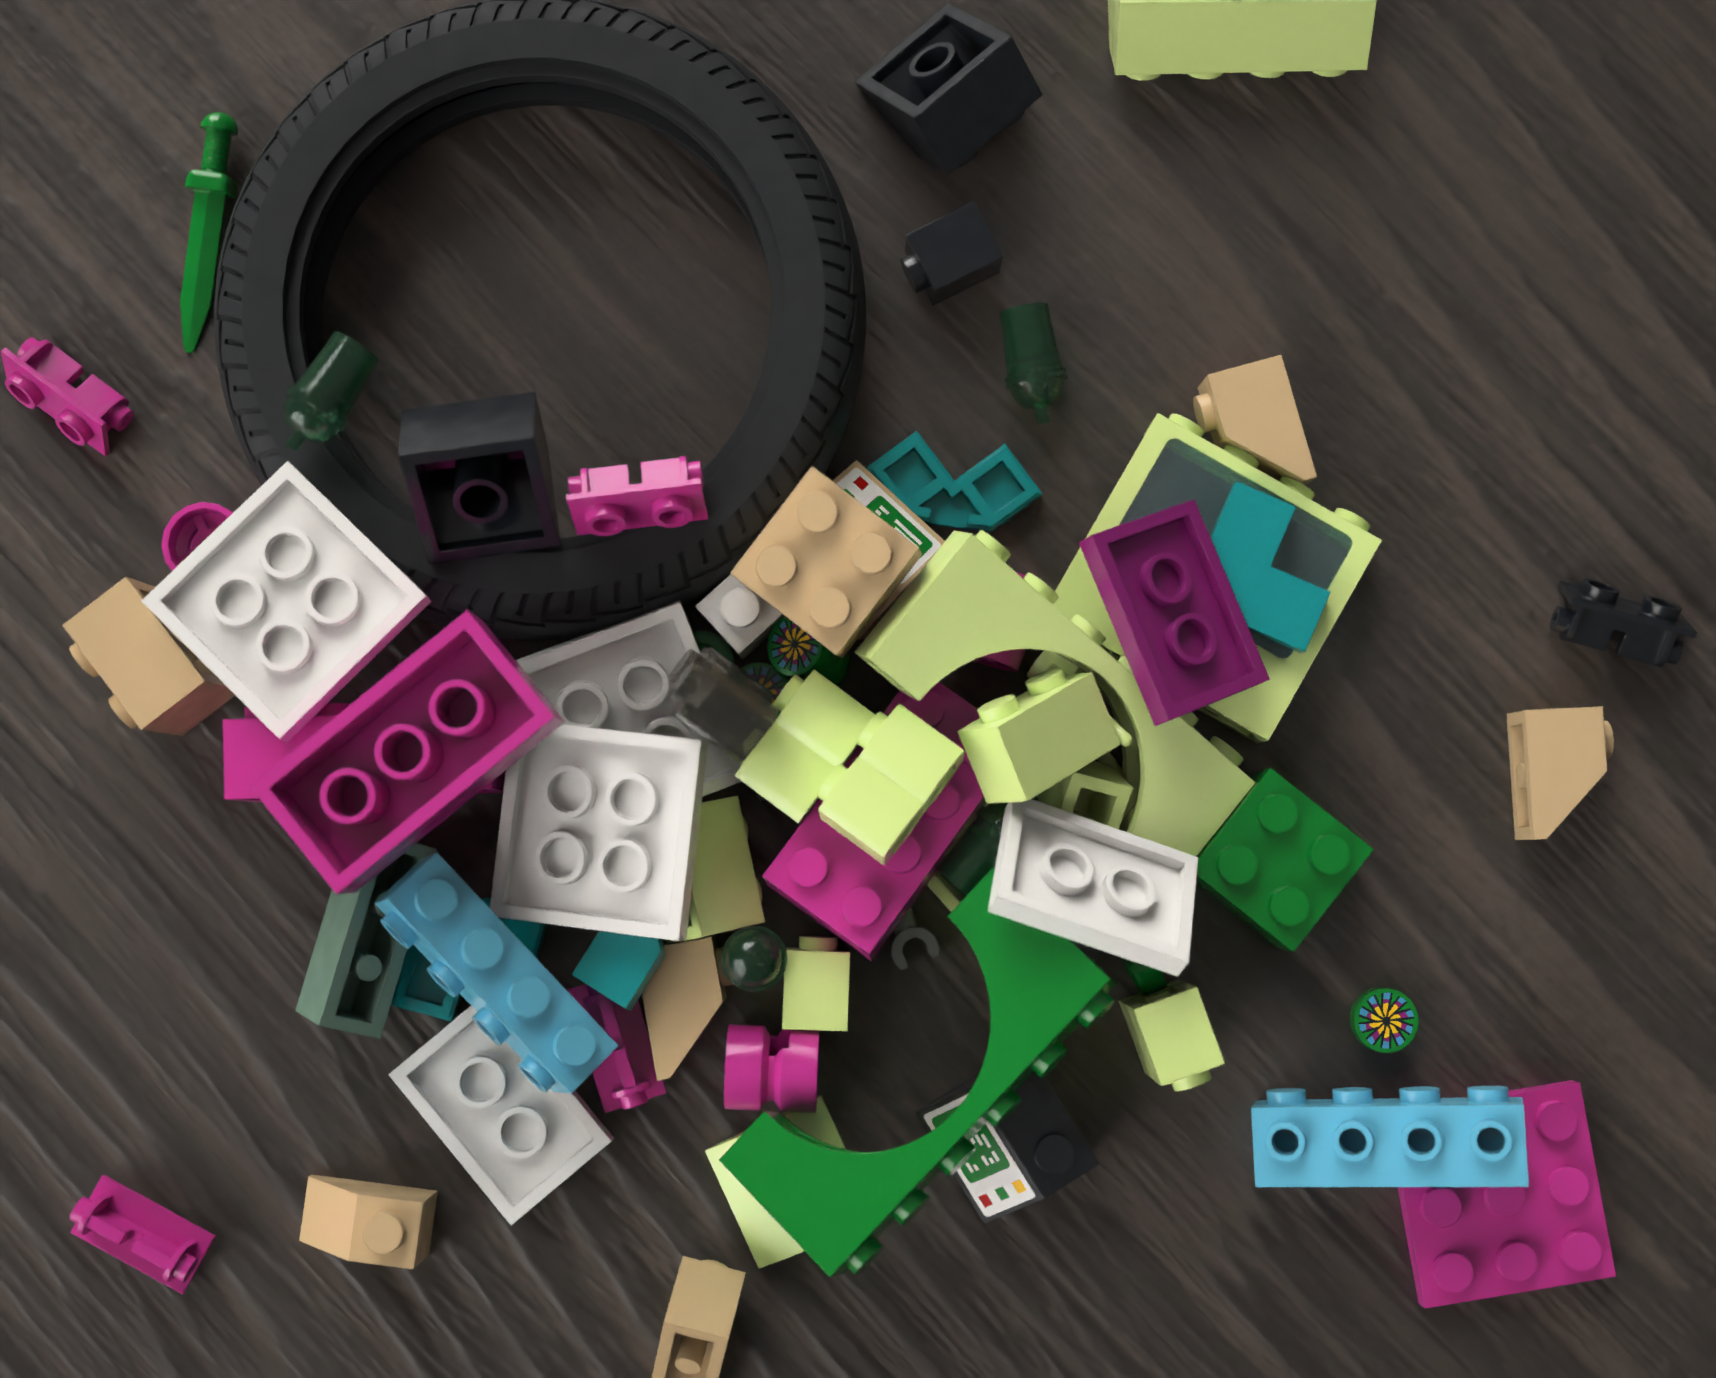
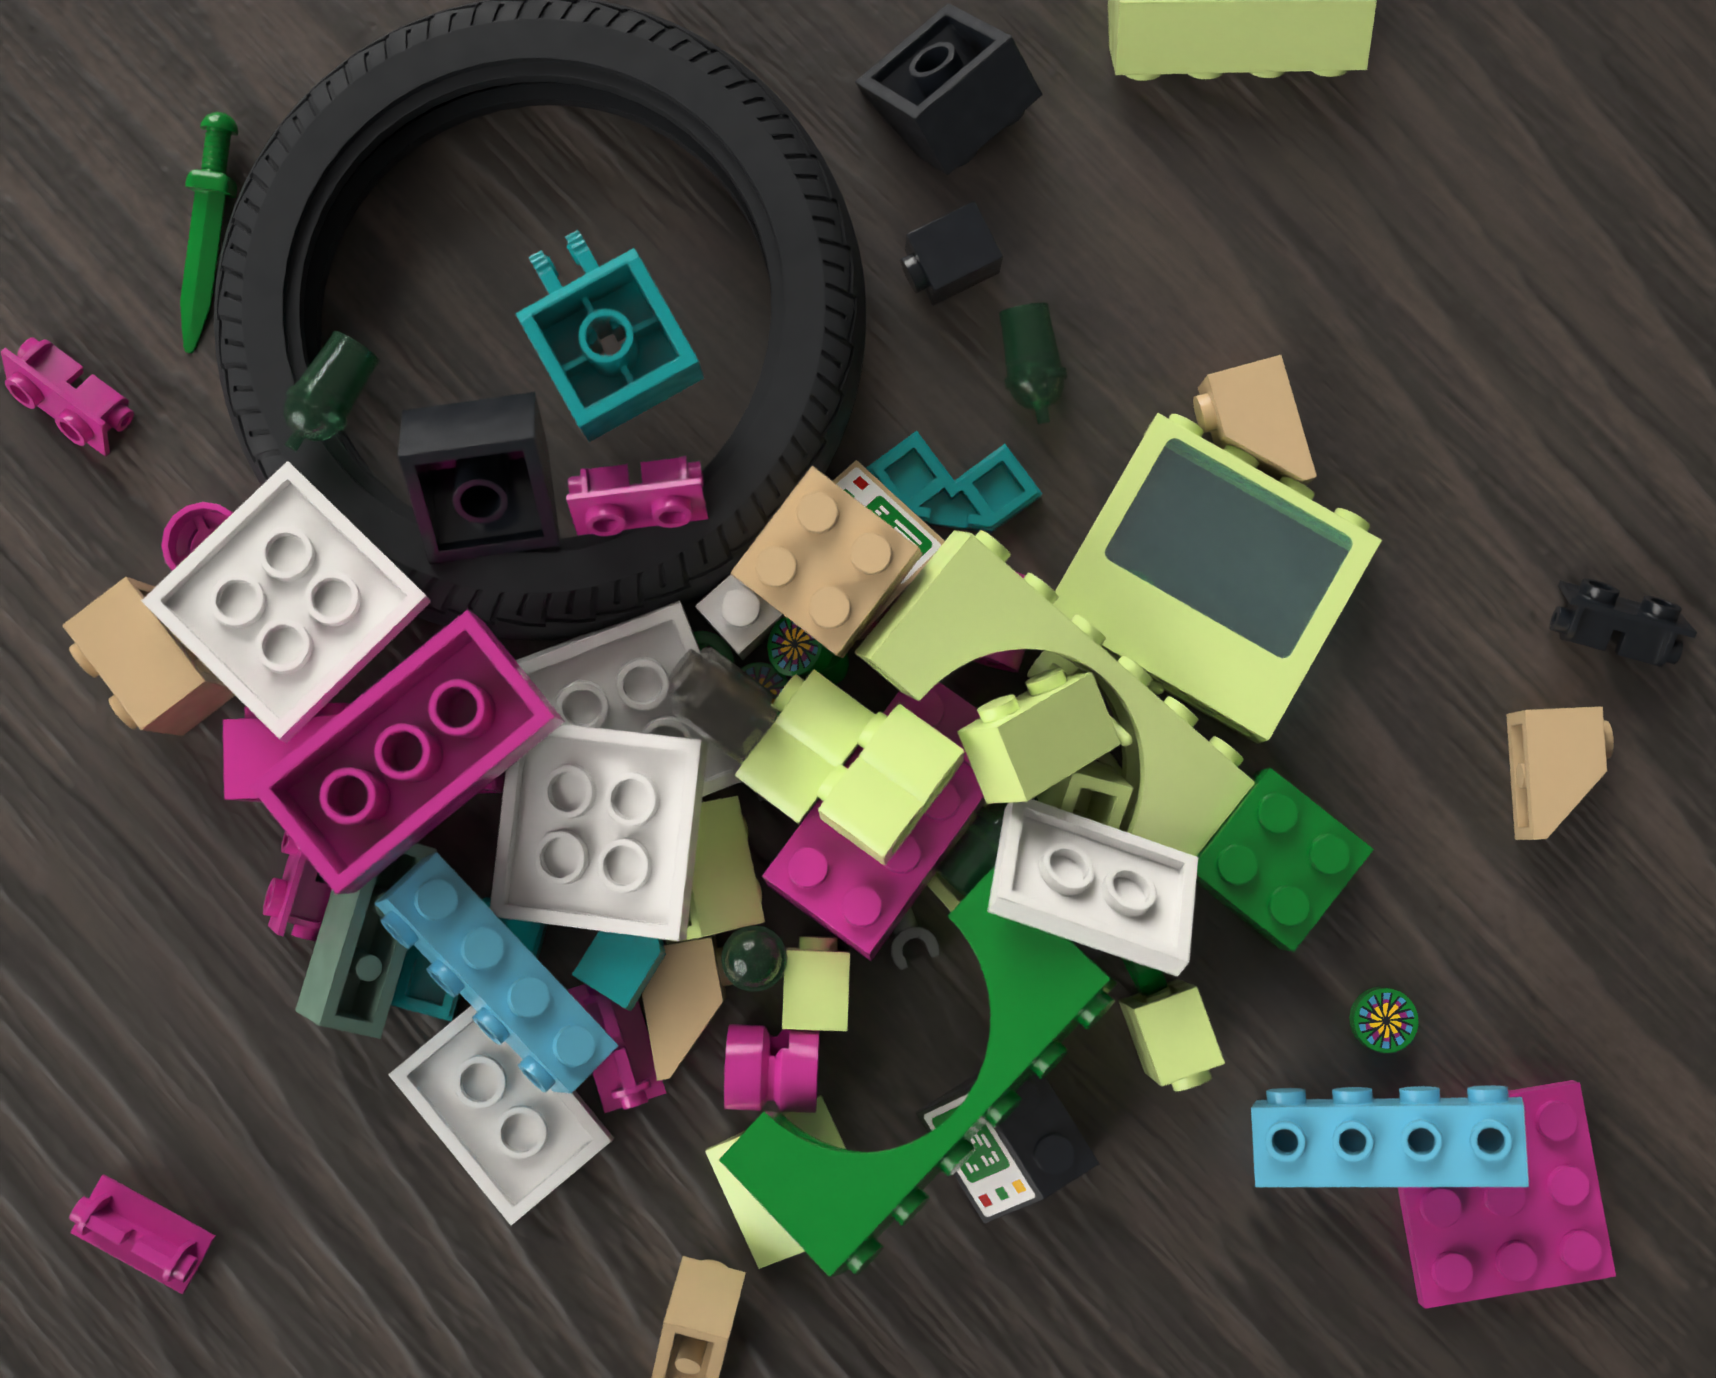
tan slope [299,1174,438,1269] -> none
magenta plate [1079,499,1270,726] -> none
teal tile [1210,481,1331,653] -> none
none -> dark pink hinge [263,831,332,941]
none -> teal hinge [515,230,704,442]

